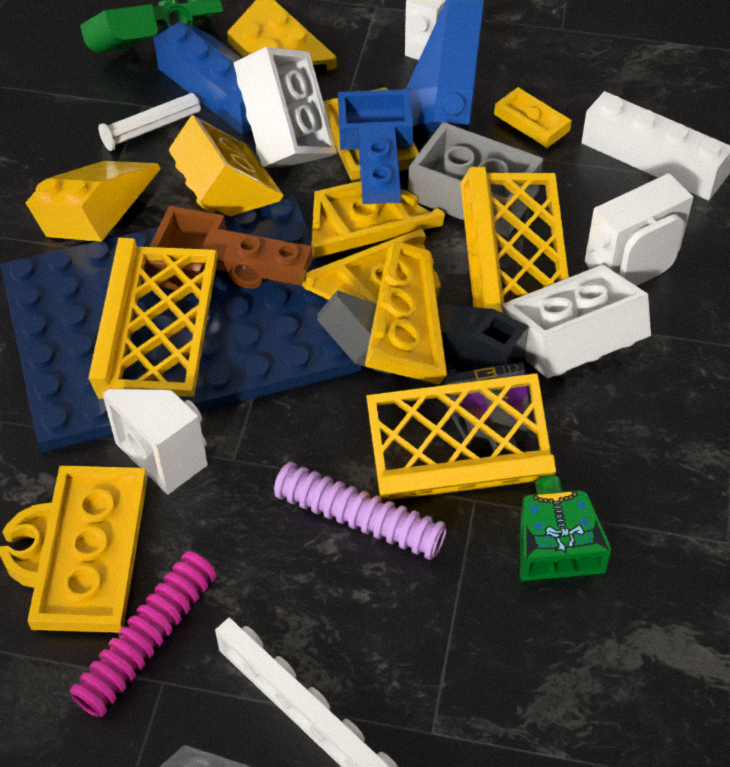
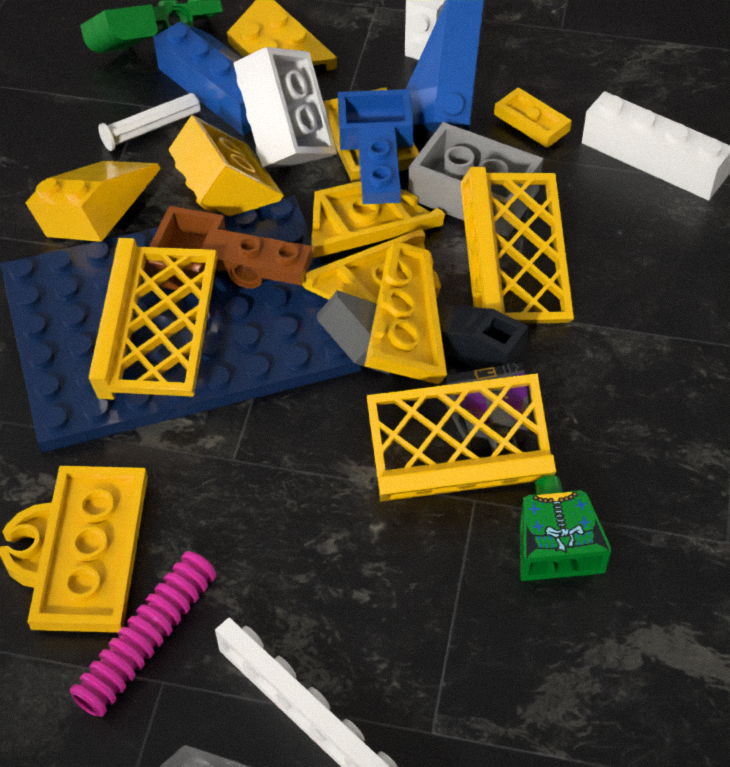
white slope [103,389,208,495] -> none
lavender piece [274,462,446,560] -> none
white slope [501,265,651,379] -> none
white brick [585,173,694,286] -> none

